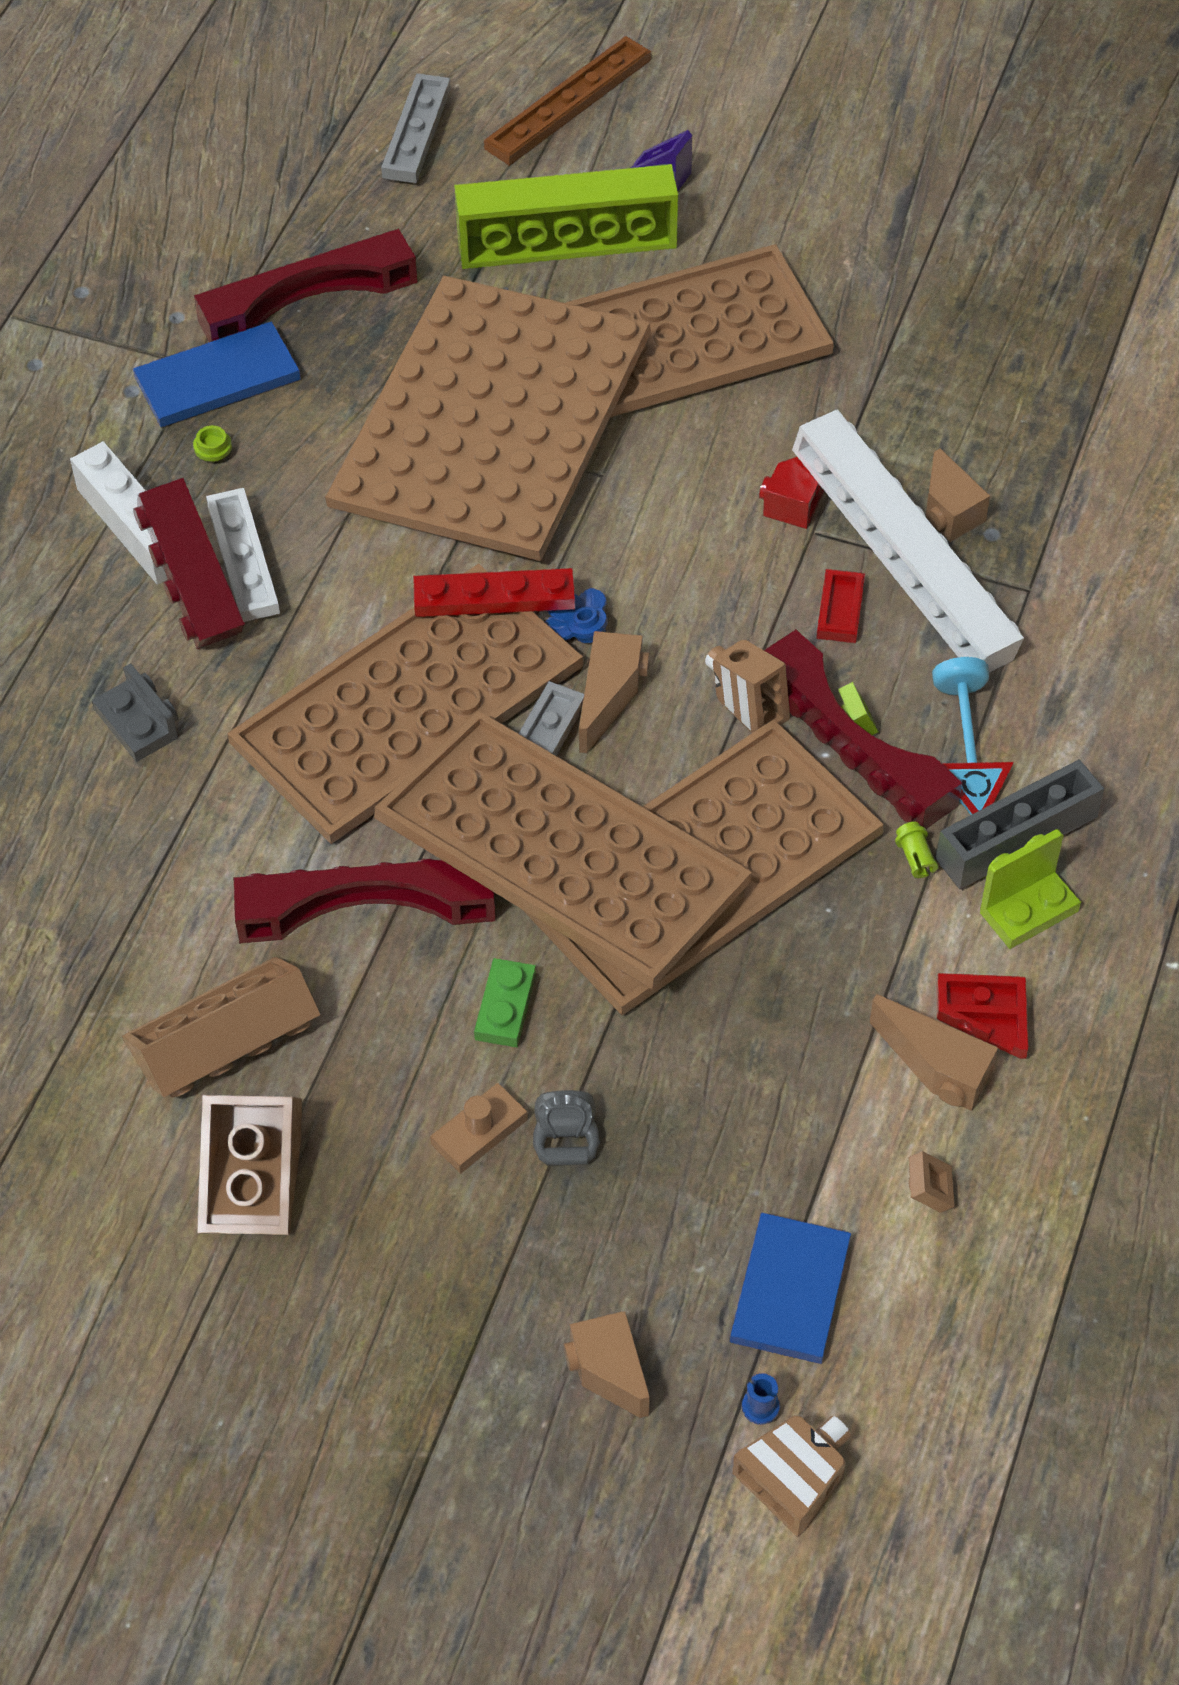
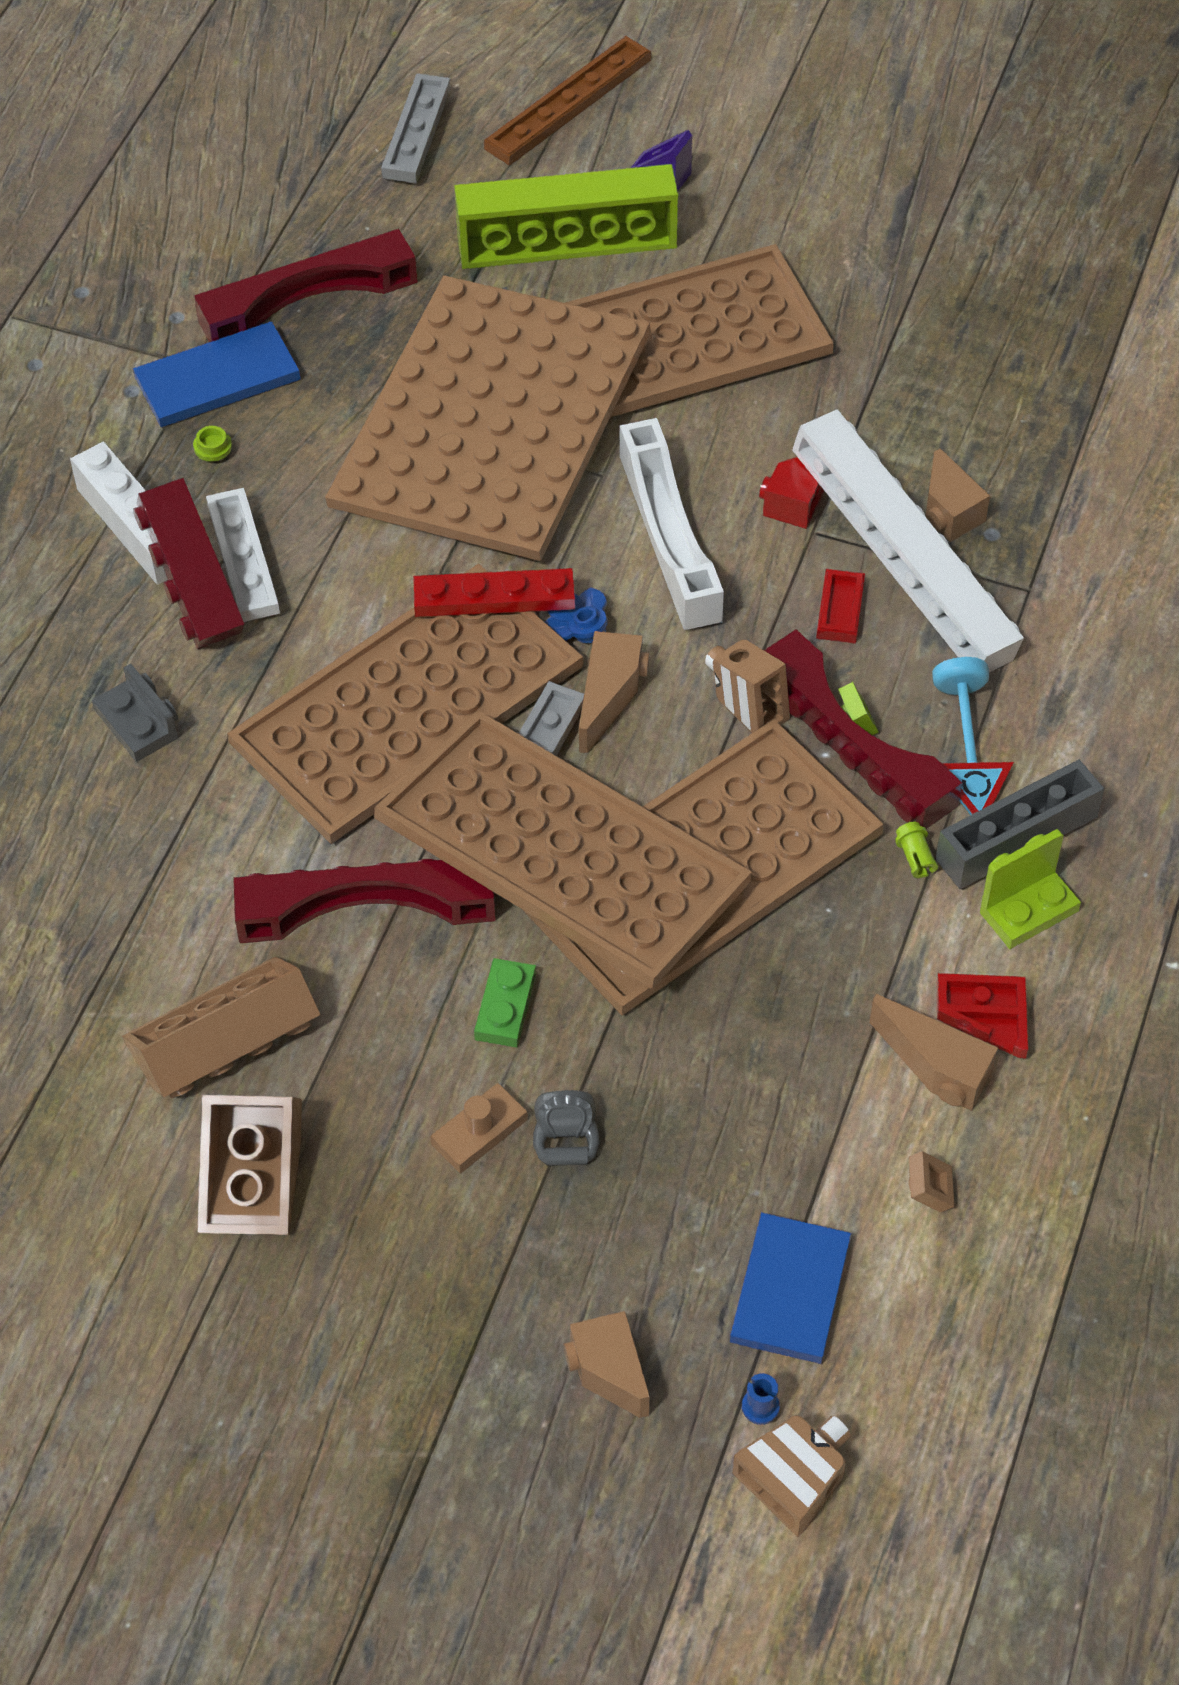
none -> white arch [620,418,724,630]

